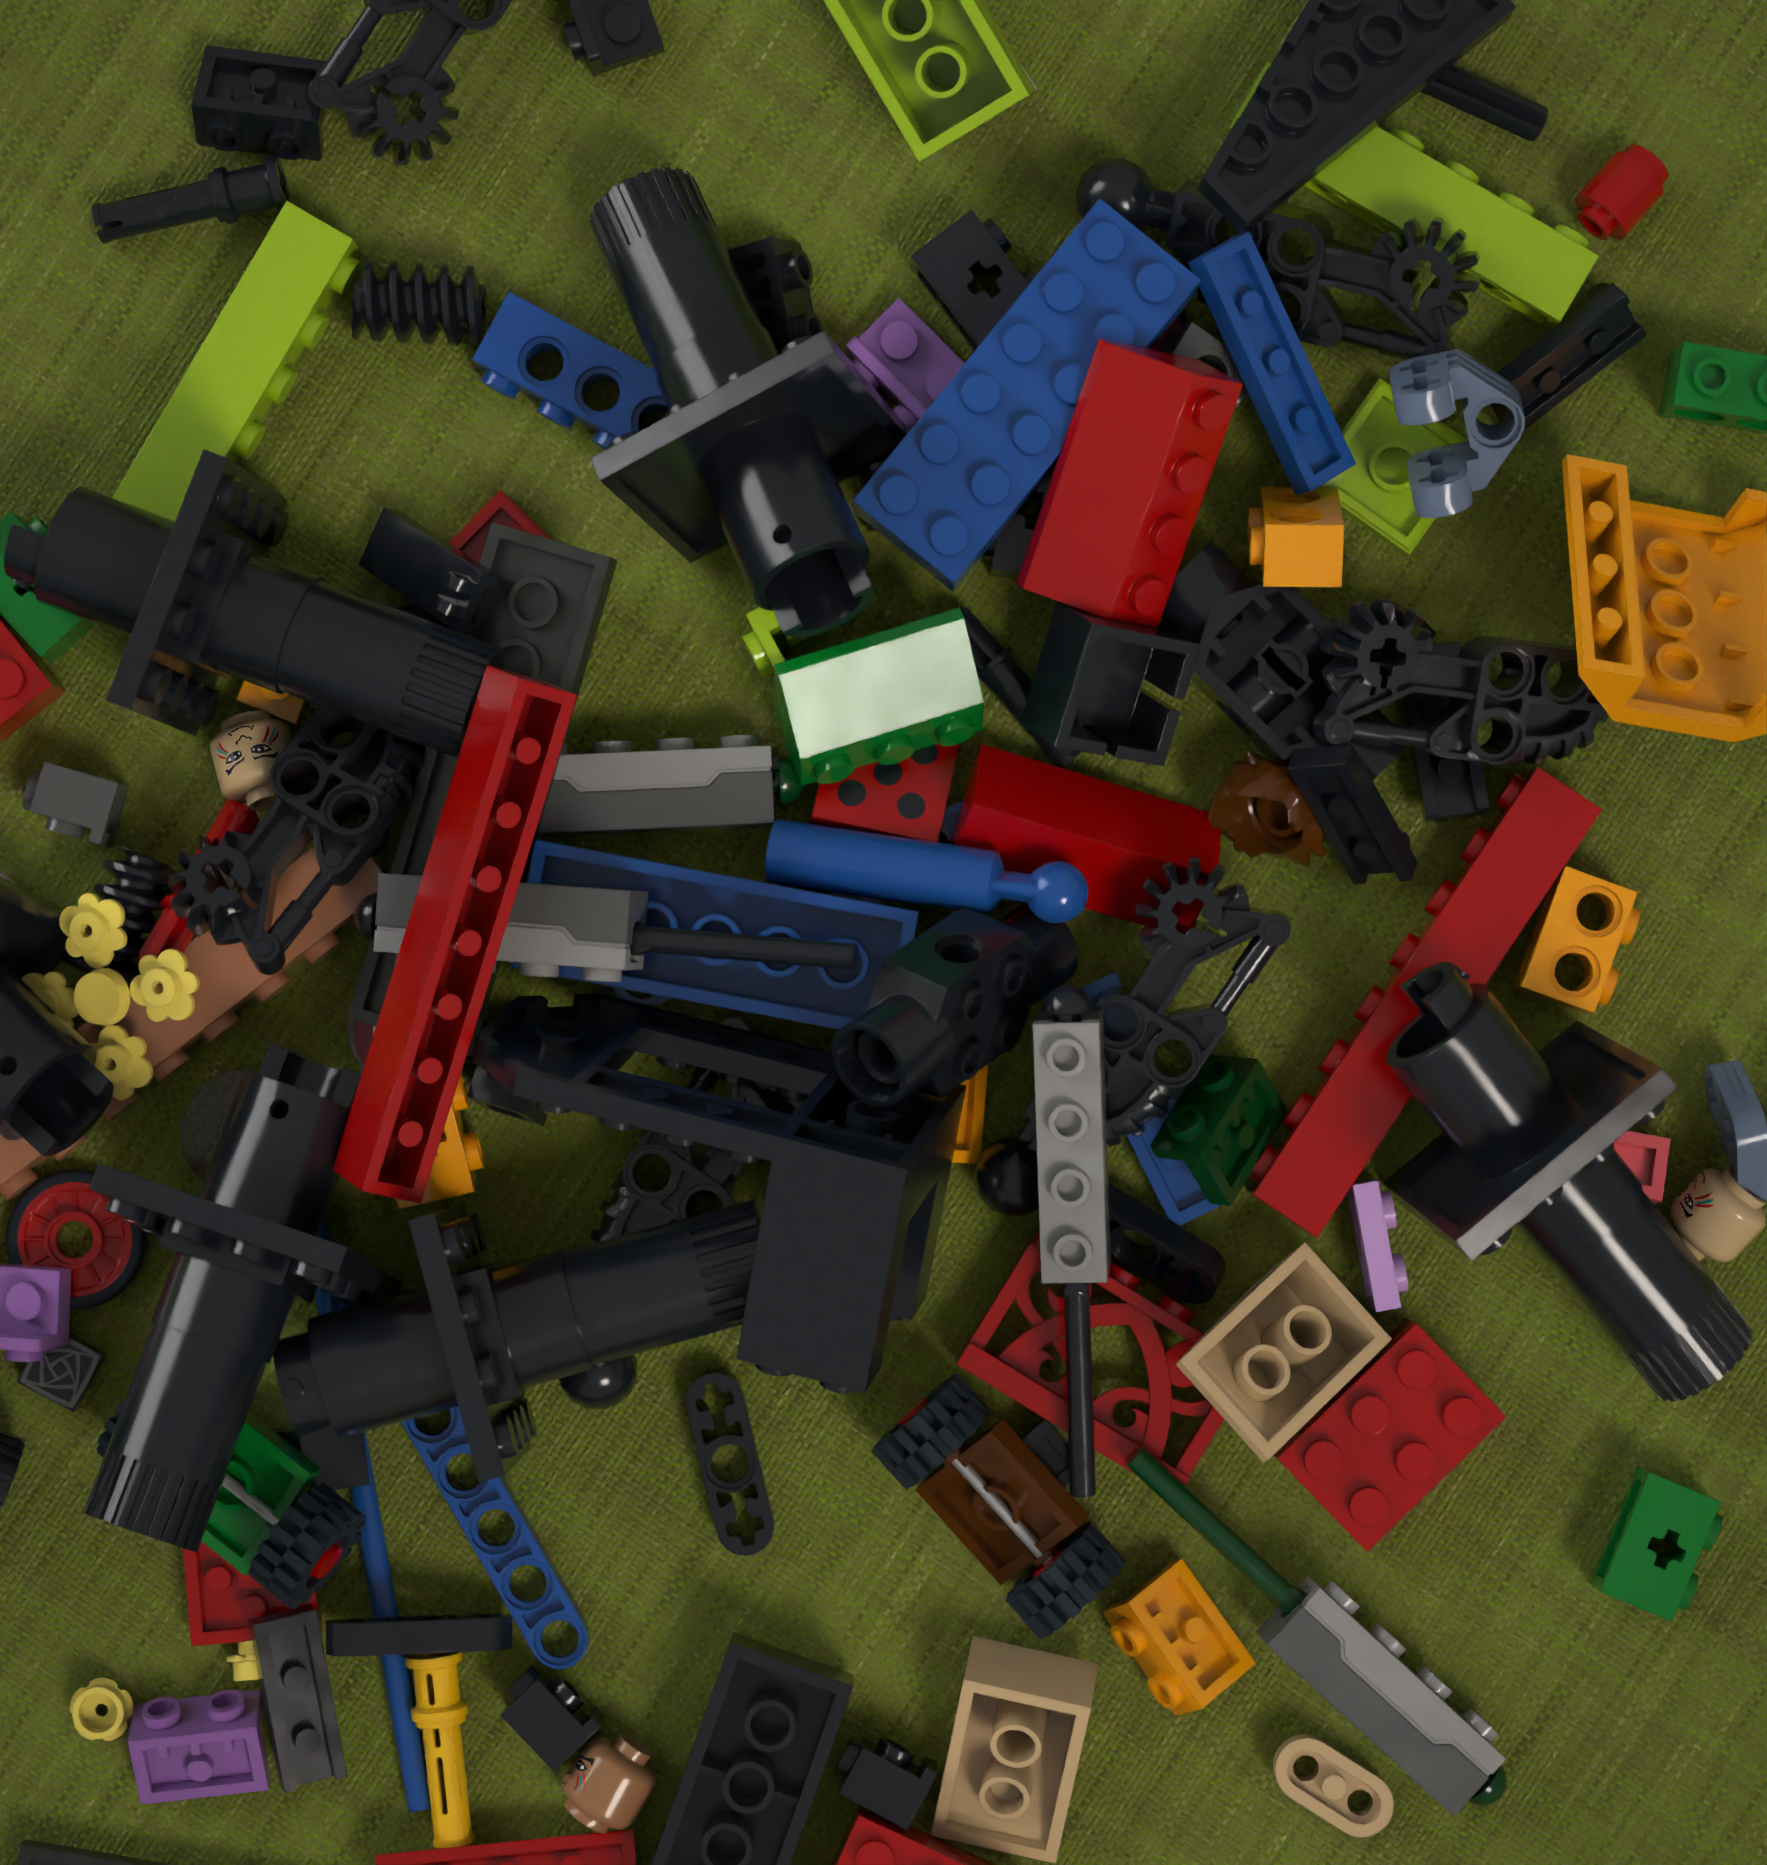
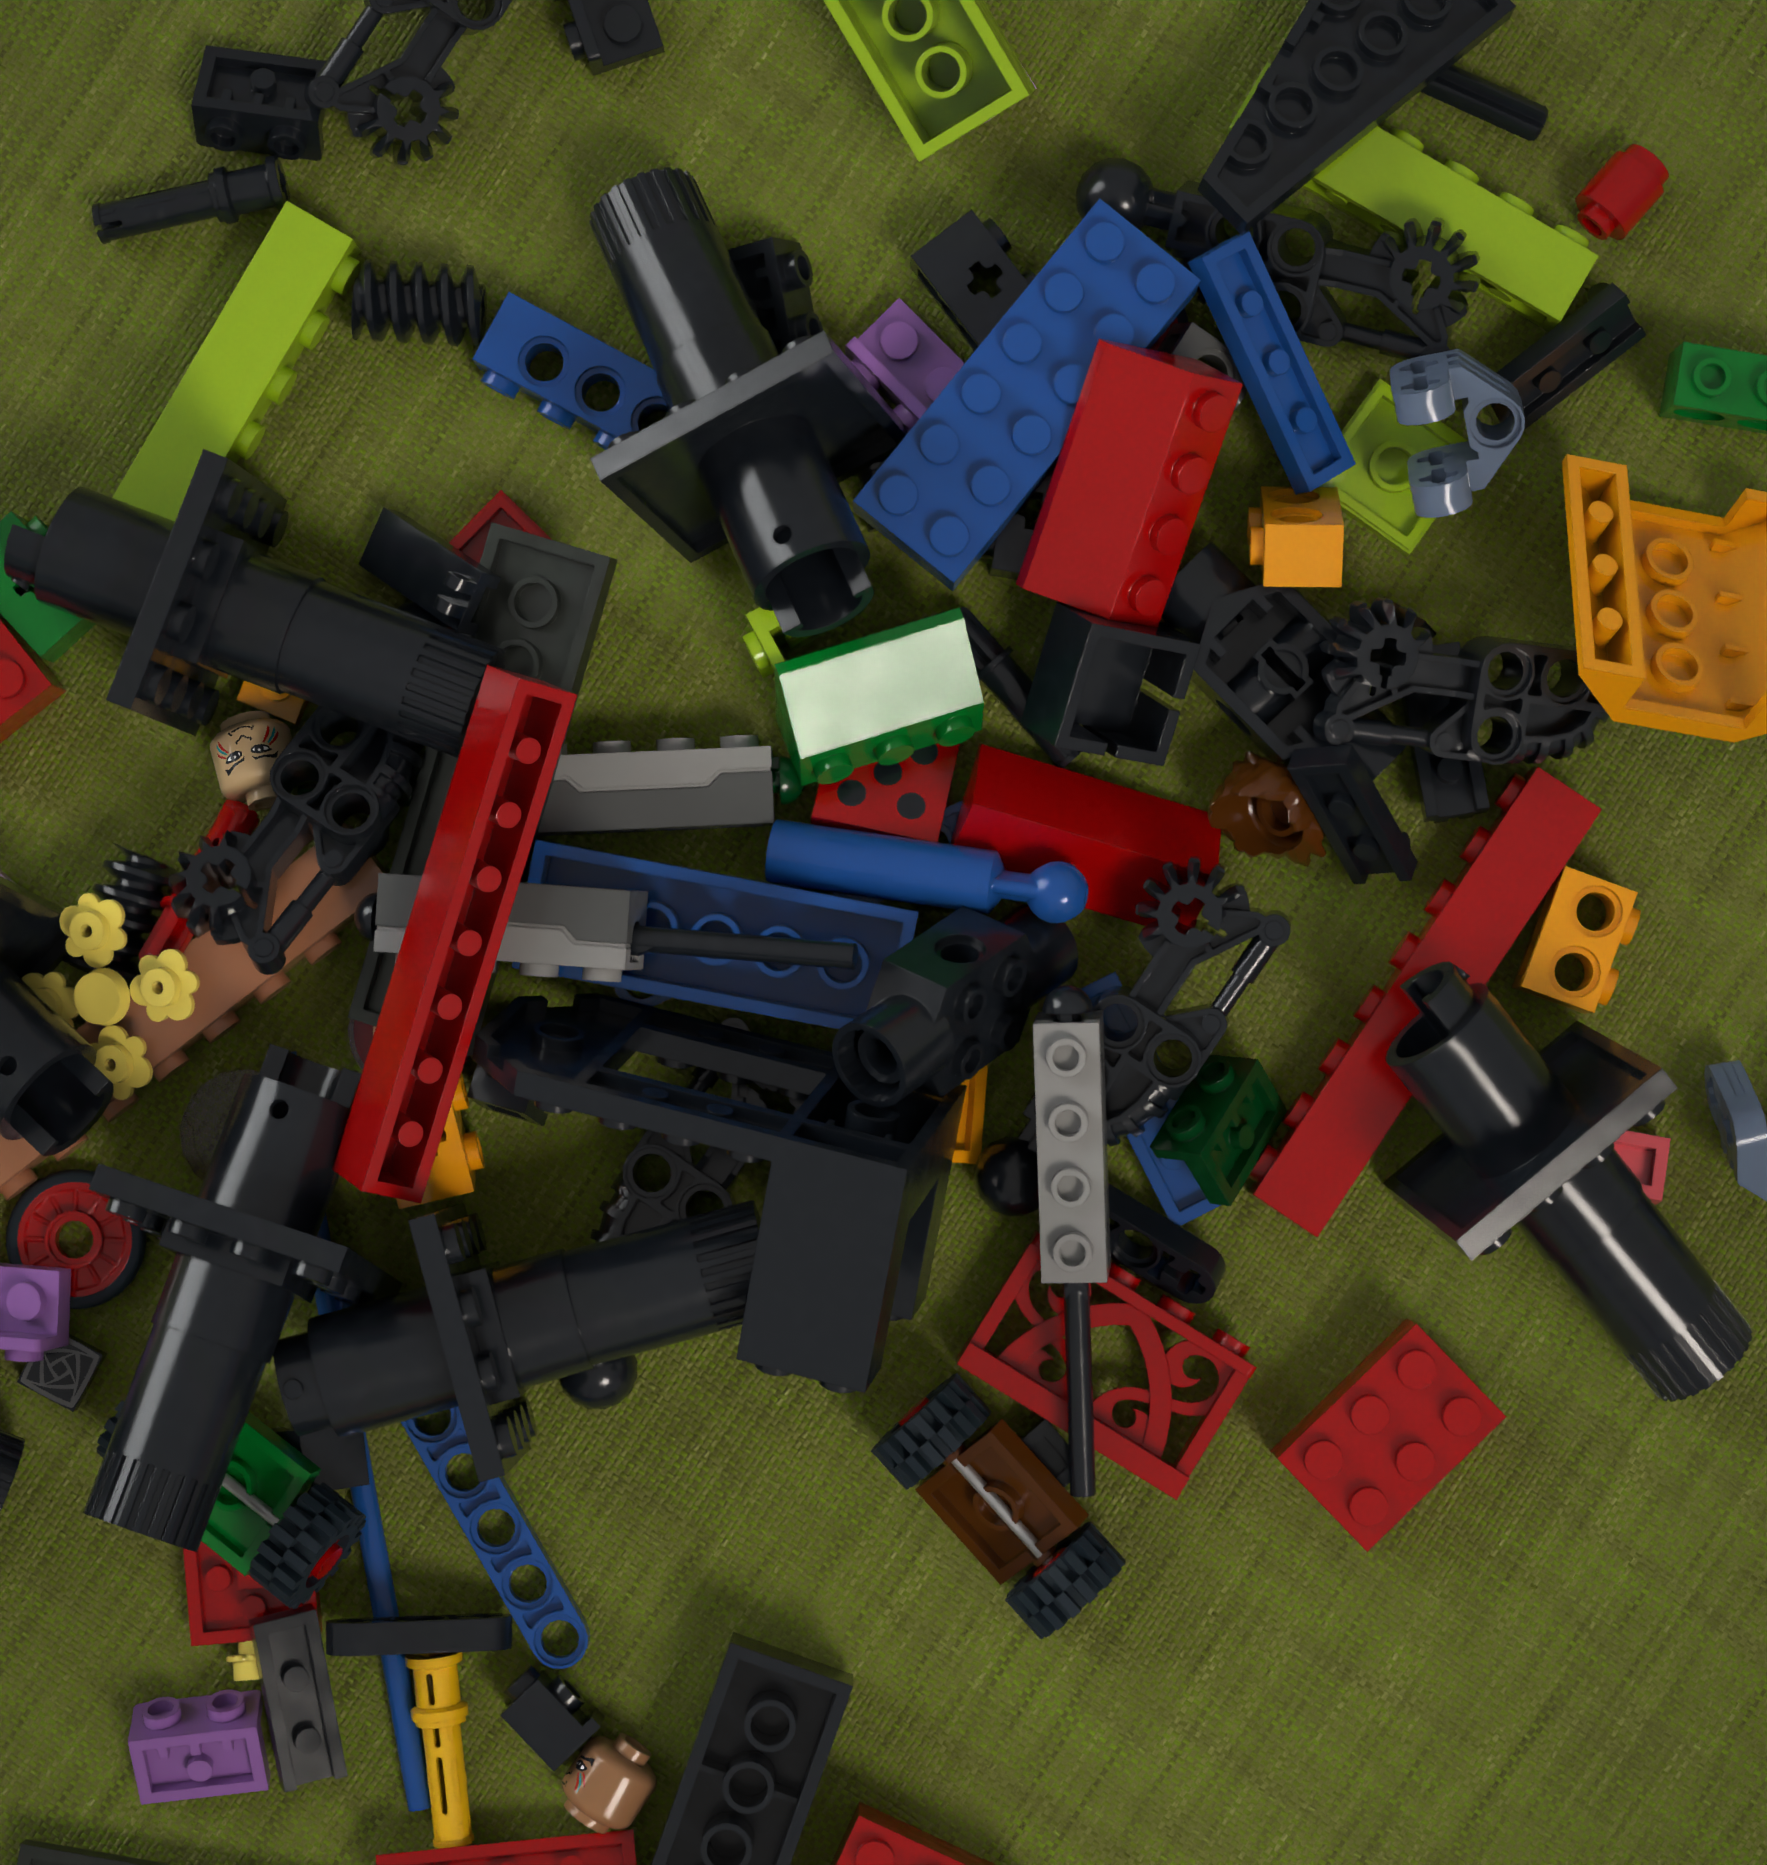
dark grey brick [22,762,129,848] -> none
light yellow plate [70,1677,134,1741] -> none
black beam [686,1370,774,1556] -> none
black brick [834,1736,938,1830] -> none
tan slope [931,1636,1098,1864] -> none
light orange bracket [1103,1558,1256,1716] -> none
piece [1125,1446,1507,1816] -> none
tan slope [1175,1243,1392,1463] -> none
tan plate [1273,1734,1394,1837] -> none
lavender plate [1347,1179,1408,1312] -> none
green brick [1590,1466,1723,1622] -> none
tan head [1670,1167,1766,1262] -> none

